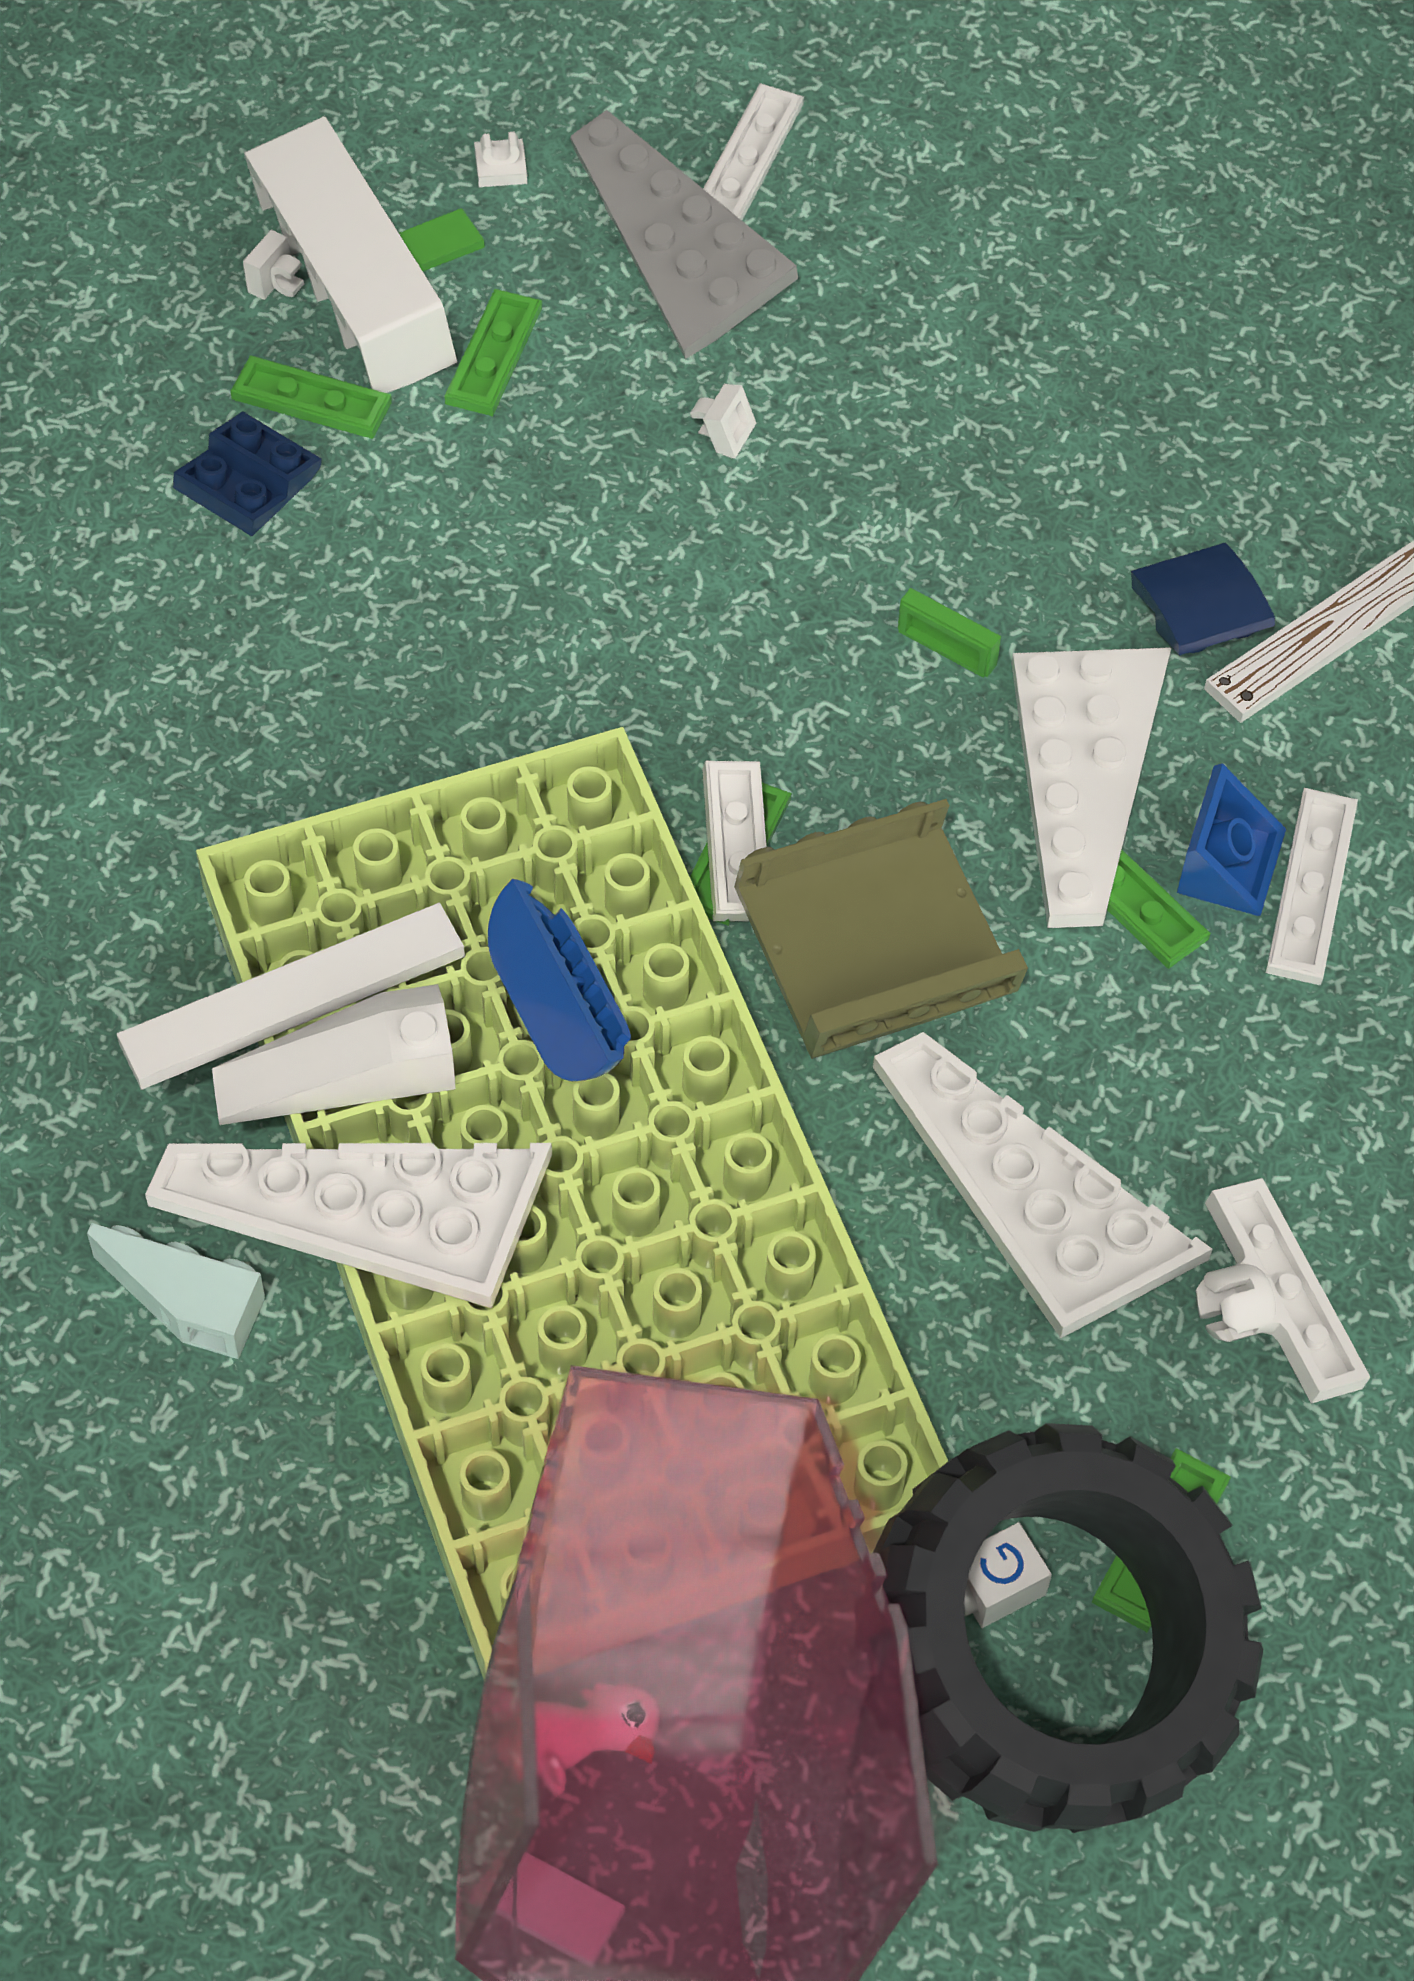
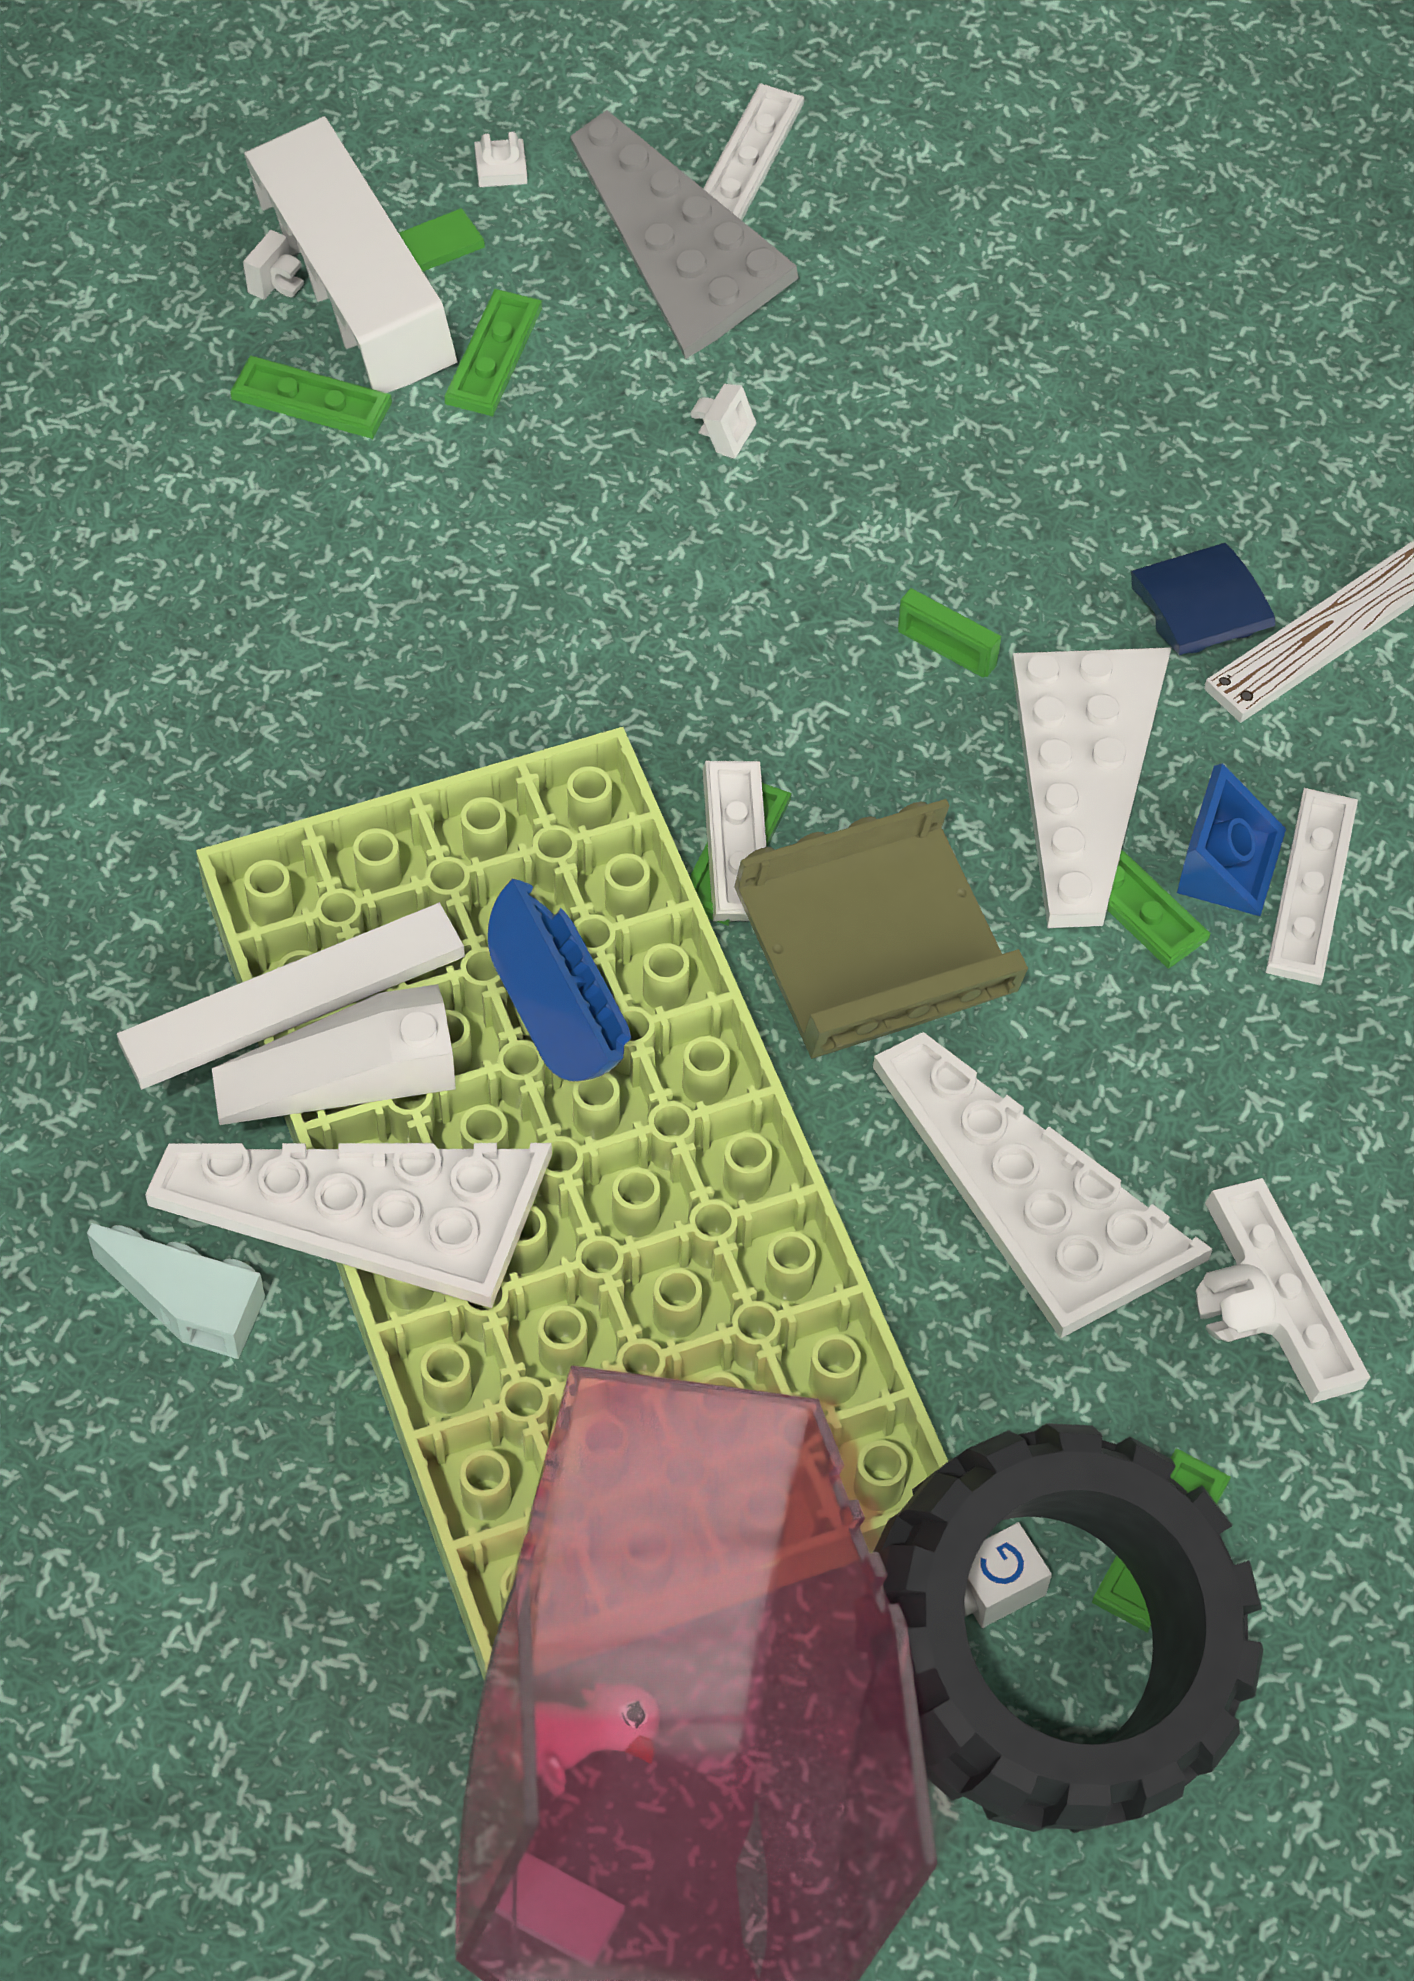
dark blue slope [173,411,322,536] -> none

